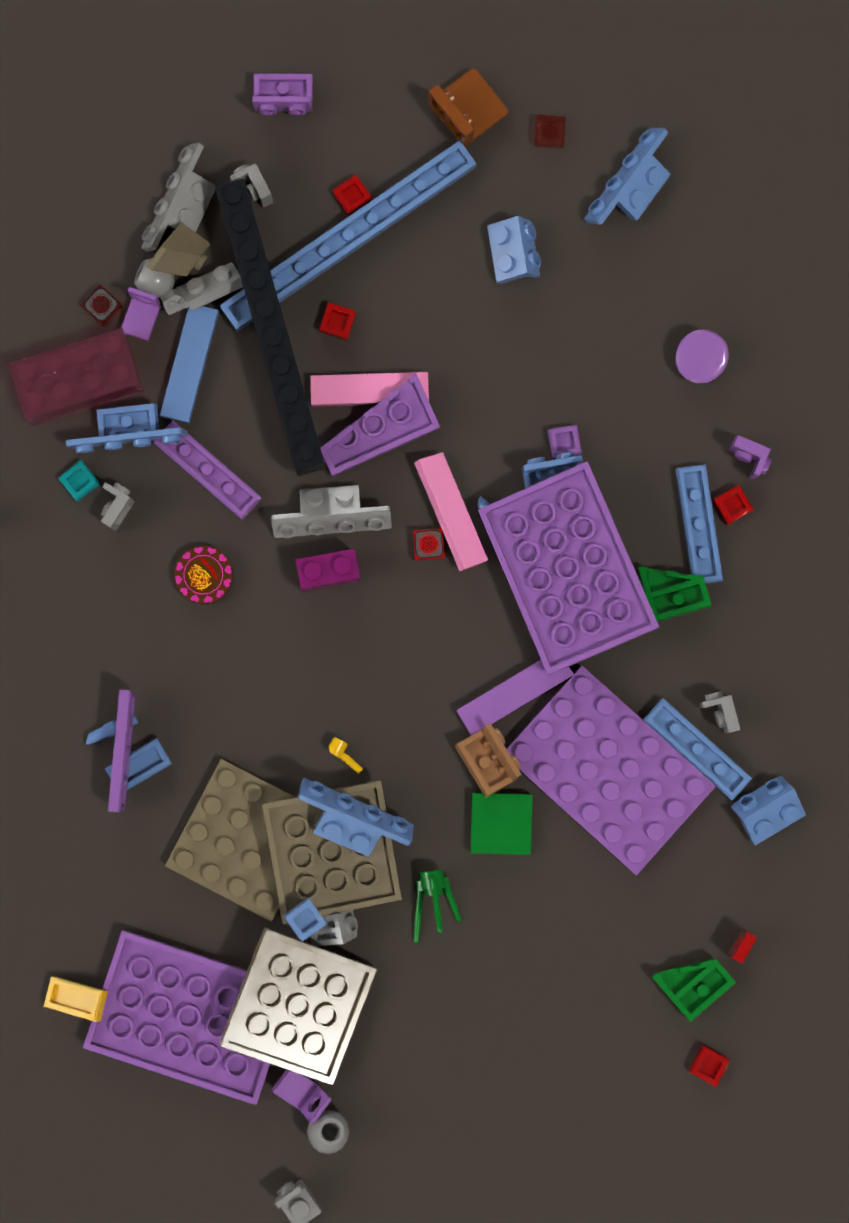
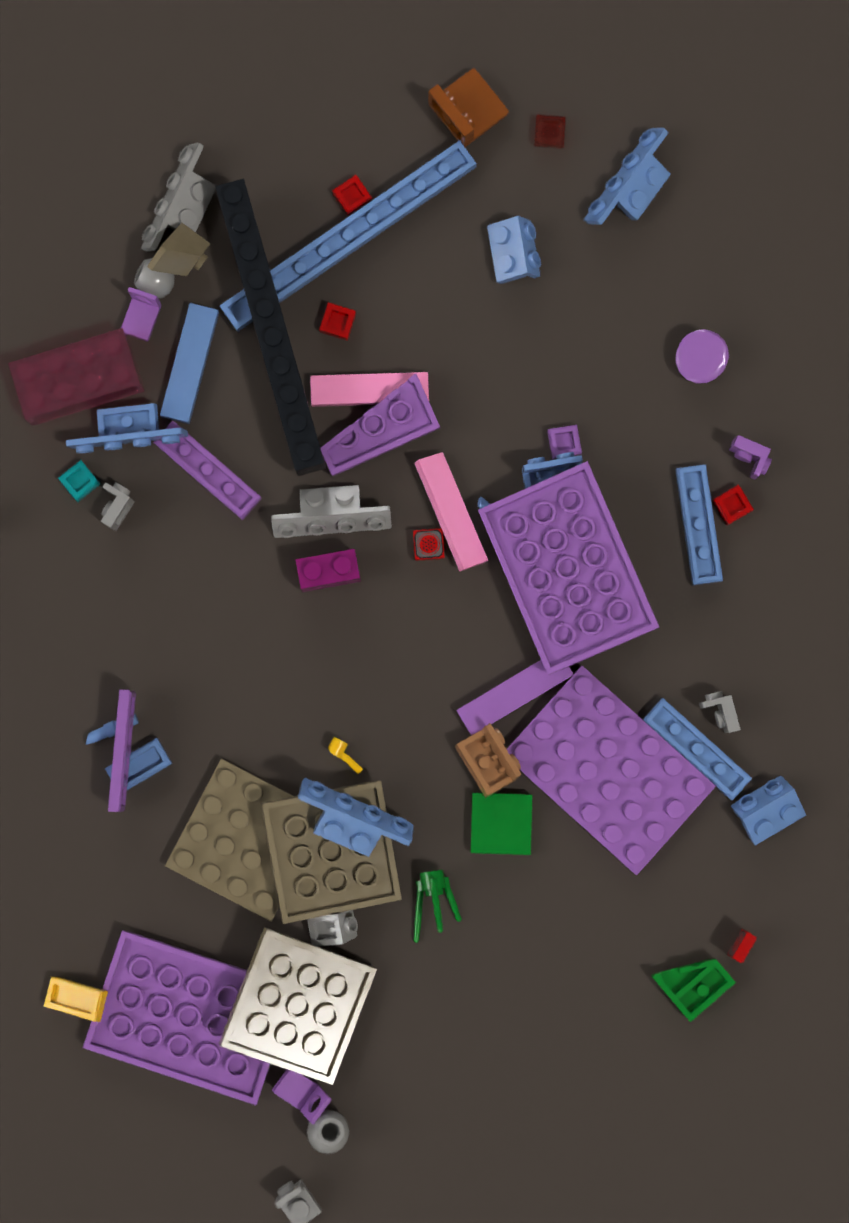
tile [80,284,123,327] -> none
light grey hinge [160,262,243,315] -> none
reddish brown tile [174,545,234,605] -> none
light grey bracket [230,163,273,208] -> none
medium lavender bracket [252,74,313,116] -> none
medium blue plate [283,897,327,942] -> none
green wing [638,566,712,622] -> none
red tile [688,1044,731,1087] -> none

